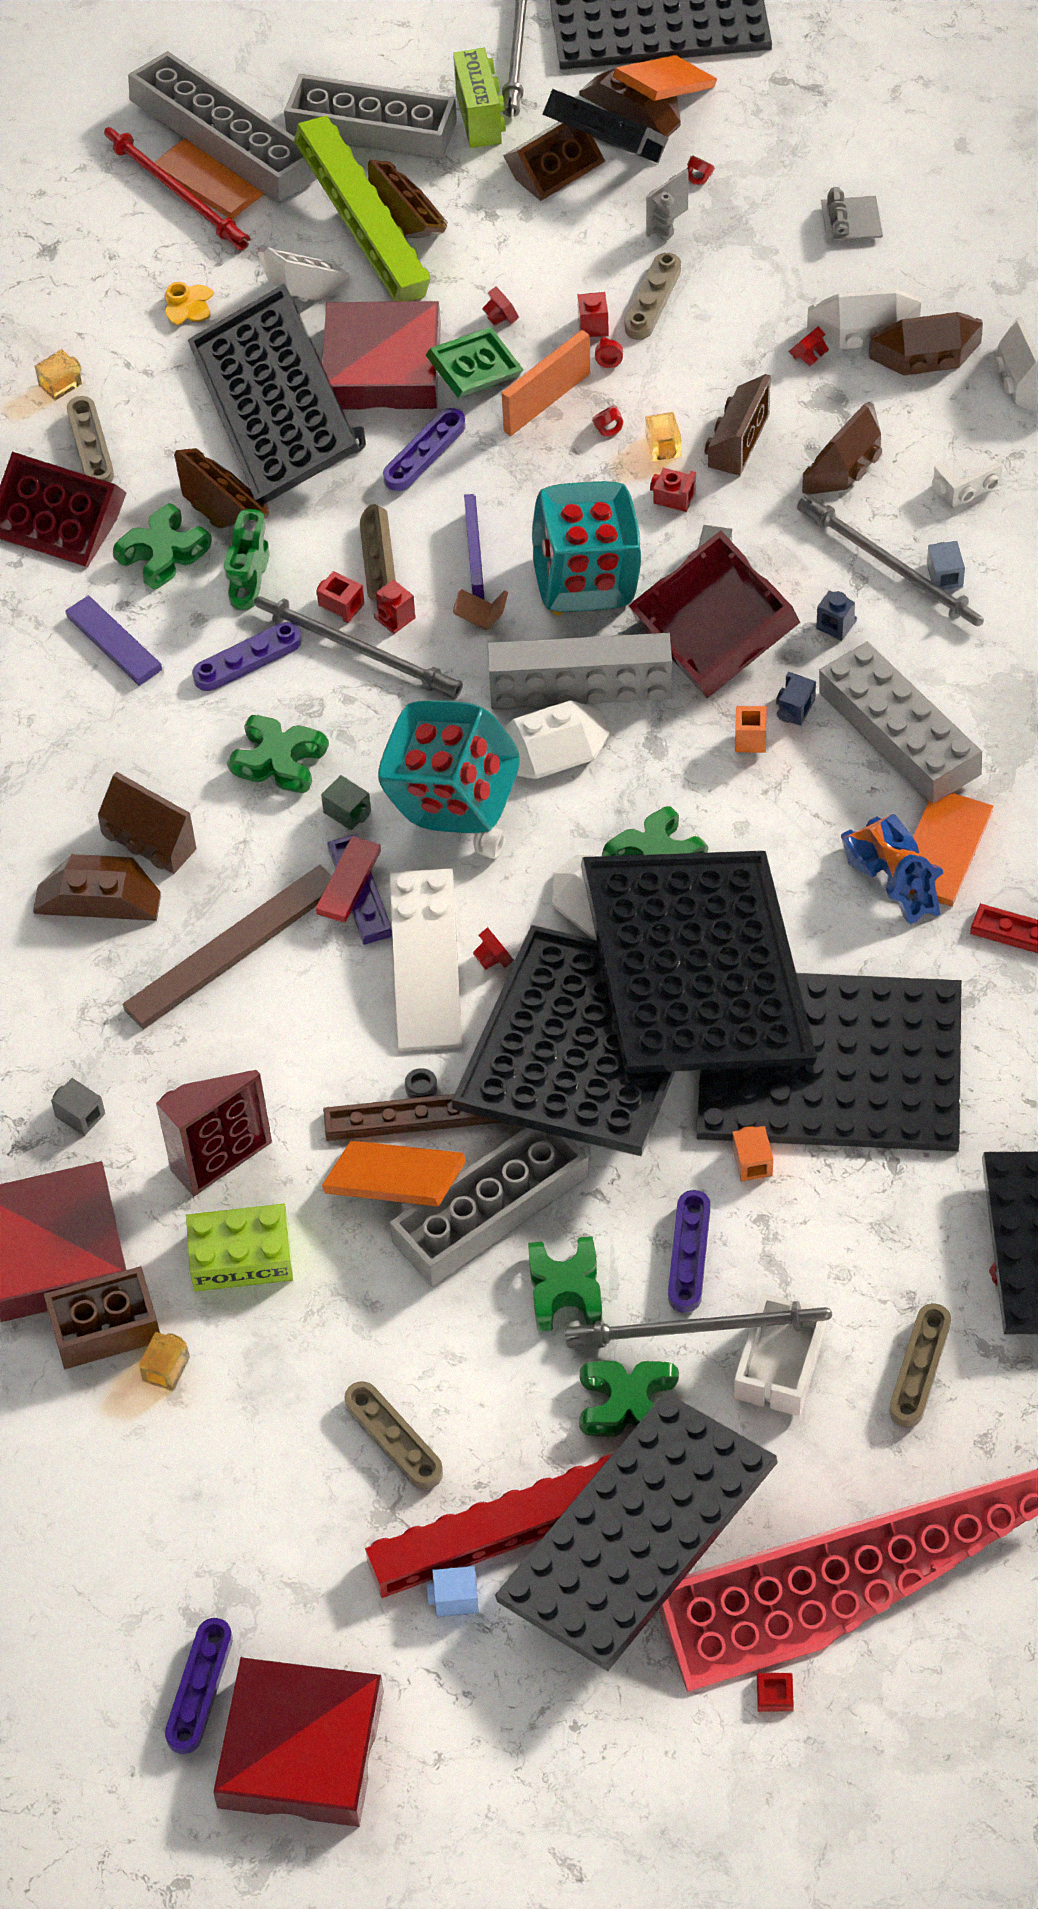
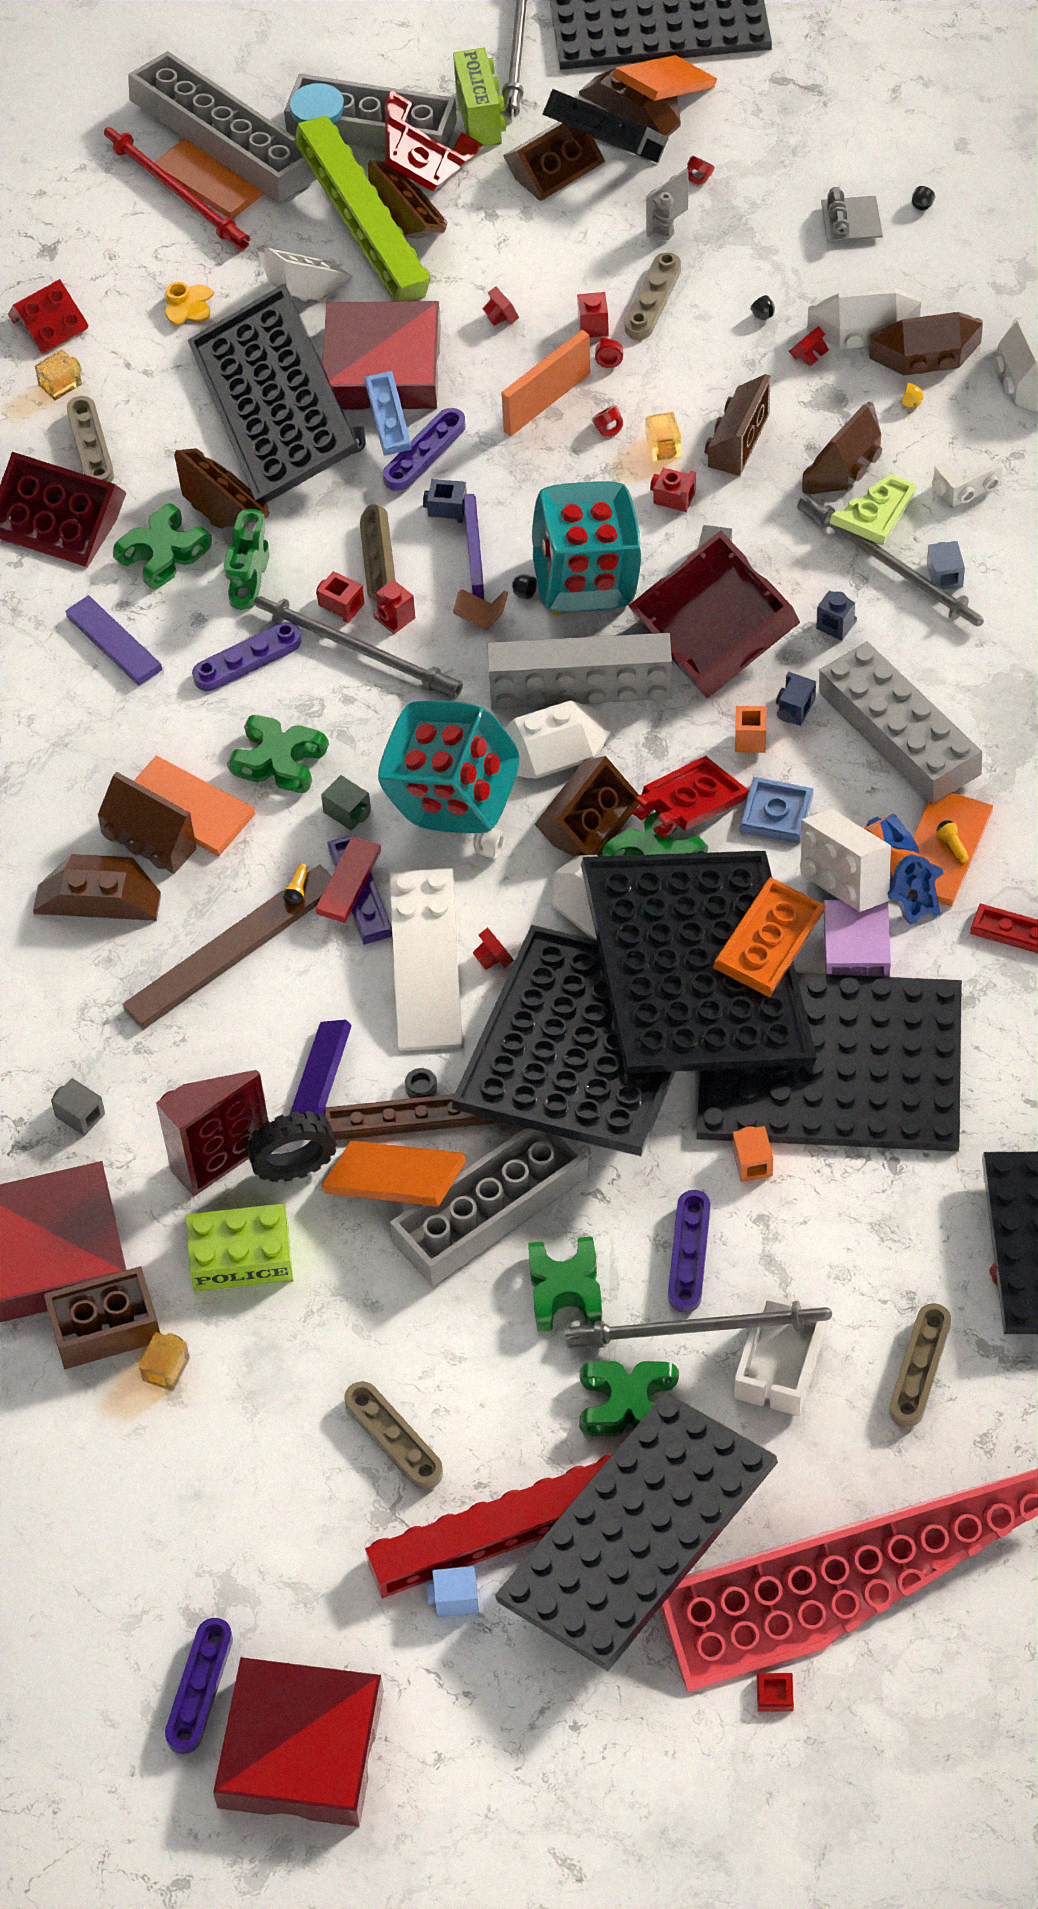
green plate [426,327,524,399] -> none
none -> red bracket [8,279,89,353]
none -> orange tile [134,755,255,856]
none -> black tyre [246,1111,337,1182]
none -> piece [283,863,308,905]
none -> dark purple tile [289,1019,352,1115]
none -> medium azure tile [290,83,344,124]
none -> light blue tile [364,371,412,456]
none -> wing [385,91,483,192]
none -> dark blue brick [423,479,467,523]
none -> black hinge [512,574,537,600]
none -> reddish brown slope [534,756,640,856]
none -> red tile [631,756,749,838]
none -> orange tile [713,877,826,997]
none -> medium blue tile [739,777,814,843]
none -> black hinge [750,295,775,320]
none -> white brick [800,809,891,912]
none -> lavender brick [824,899,891,977]
none -> yellowish green wing [829,474,917,545]
none -> yellow hinge [901,383,924,407]
none -> black hinge [912,186,936,211]
none -> yellow piece [936,820,969,863]

